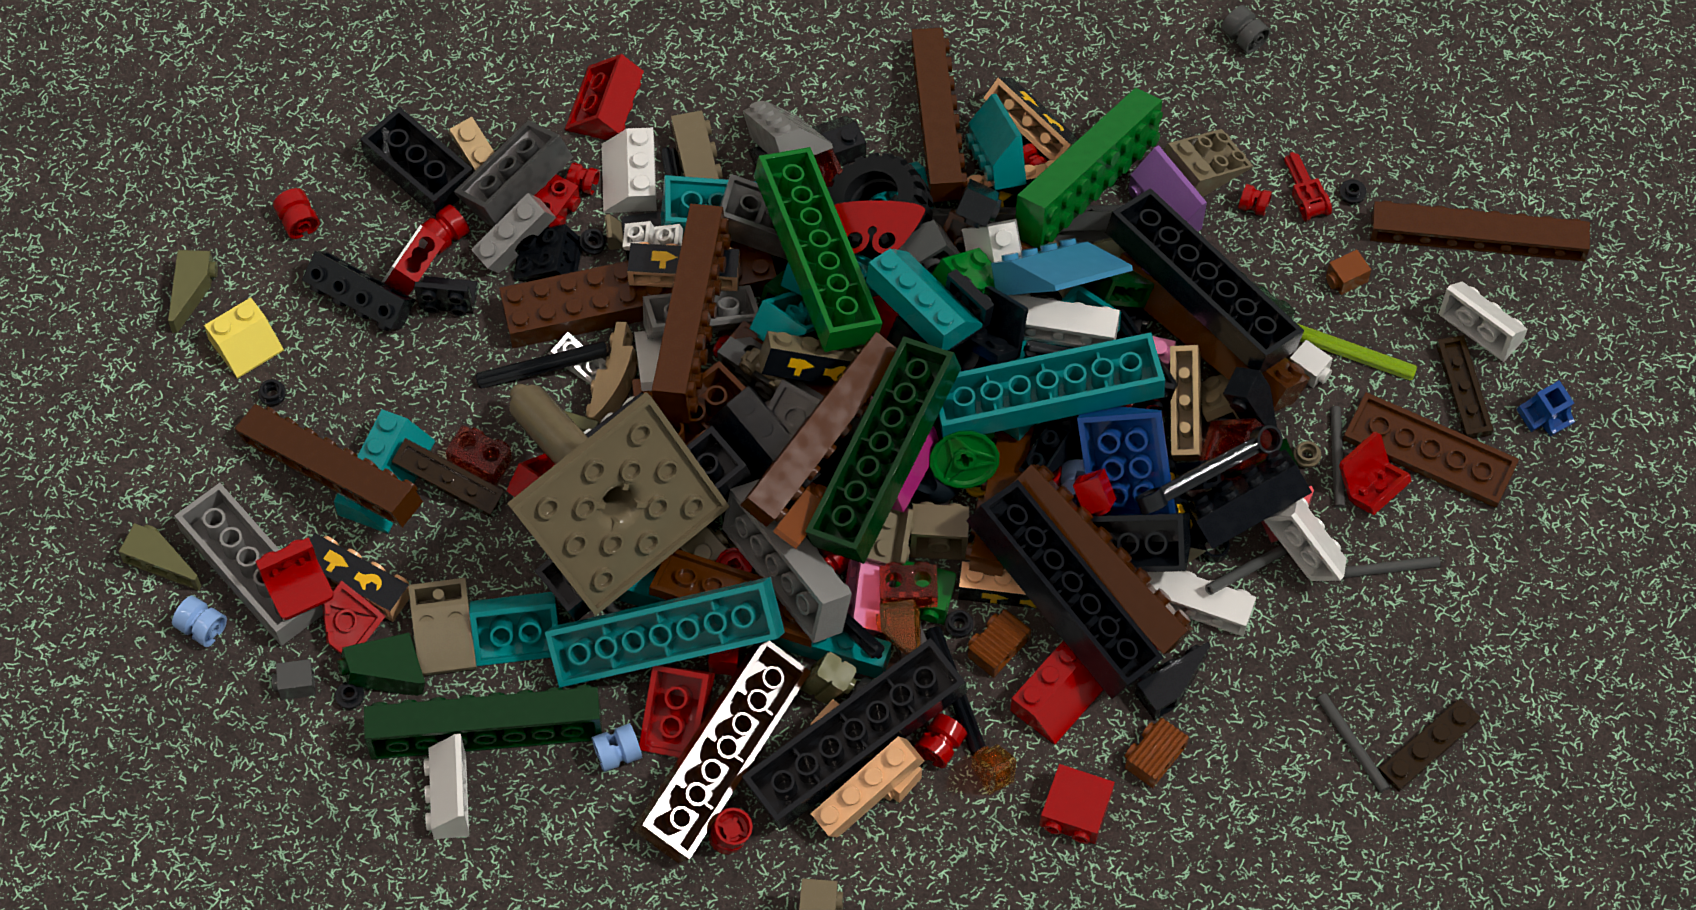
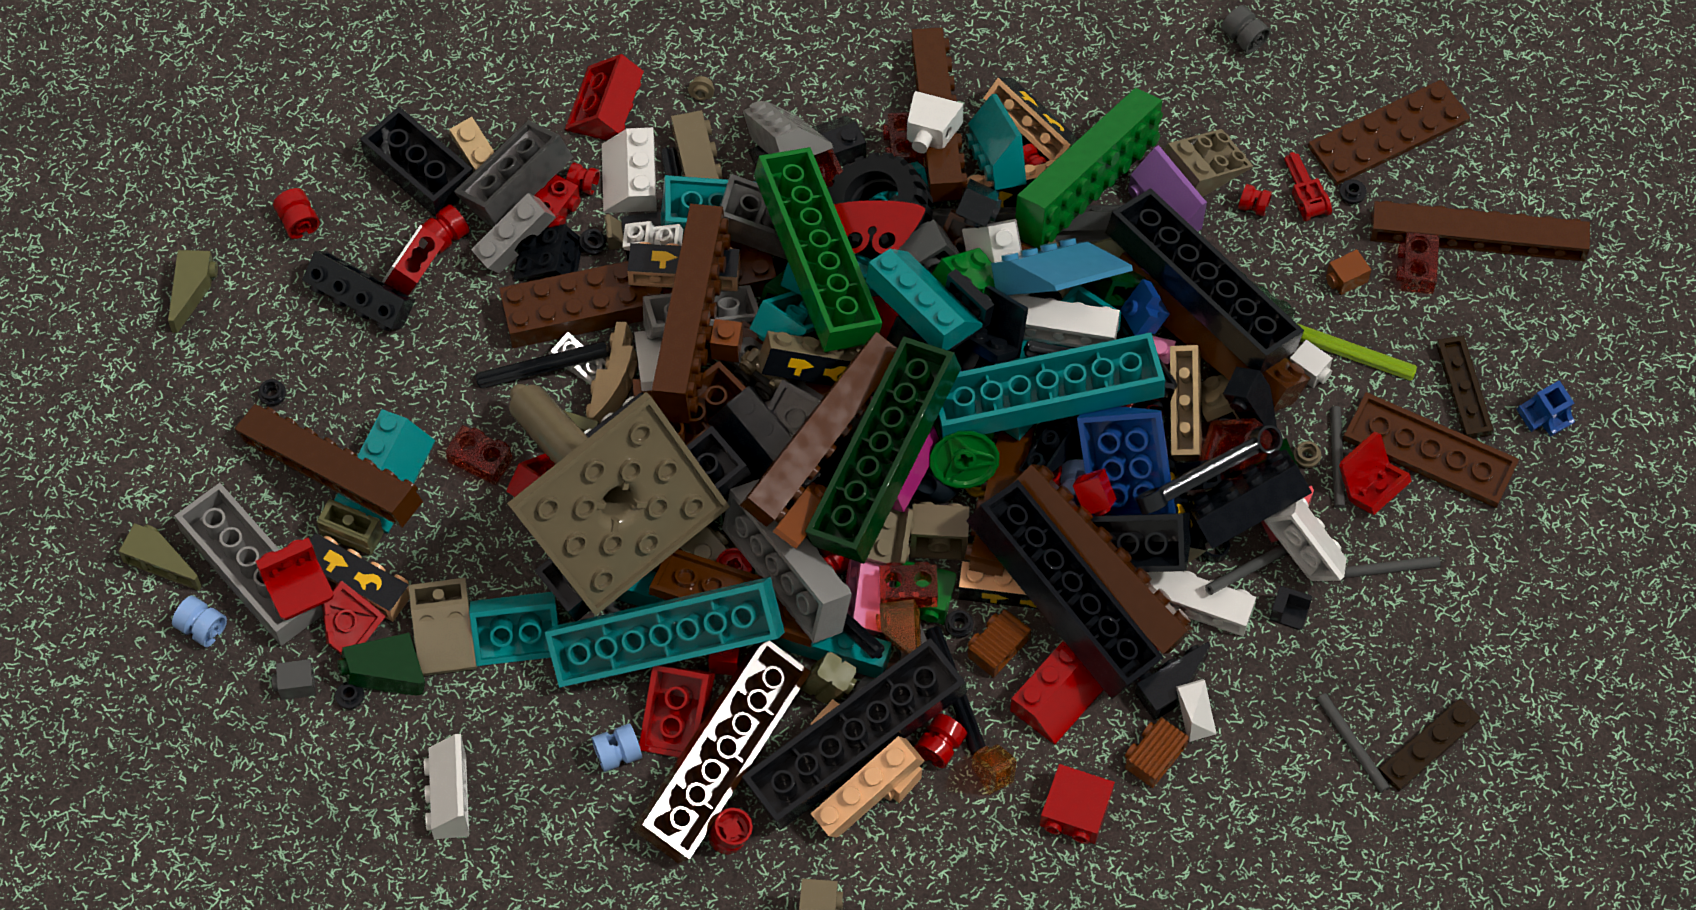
light yellow slope [204,297,284,379] -> none
dark green brick [364,685,602,760] -> none
dark brown plate [391,438,504,517] -> none
black bracket [414,276,478,316] -> none
white slope [1439,282,1527,362] -> none
none -> olive brick [317,499,383,555]
none -> dark tan plate [688,76,715,101]
none -> dark orange brick [710,319,743,362]
none -> clear red brick [883,112,924,166]
none -> white torso [907,91,963,153]
none -> blue brick [1120,279,1170,336]
none -> white slope [1176,679,1216,742]
none -> black panel [1269,585,1312,630]
none -> reddish brown plate [1308,79,1471,186]
none -> clear red brick [1396,232,1439,294]

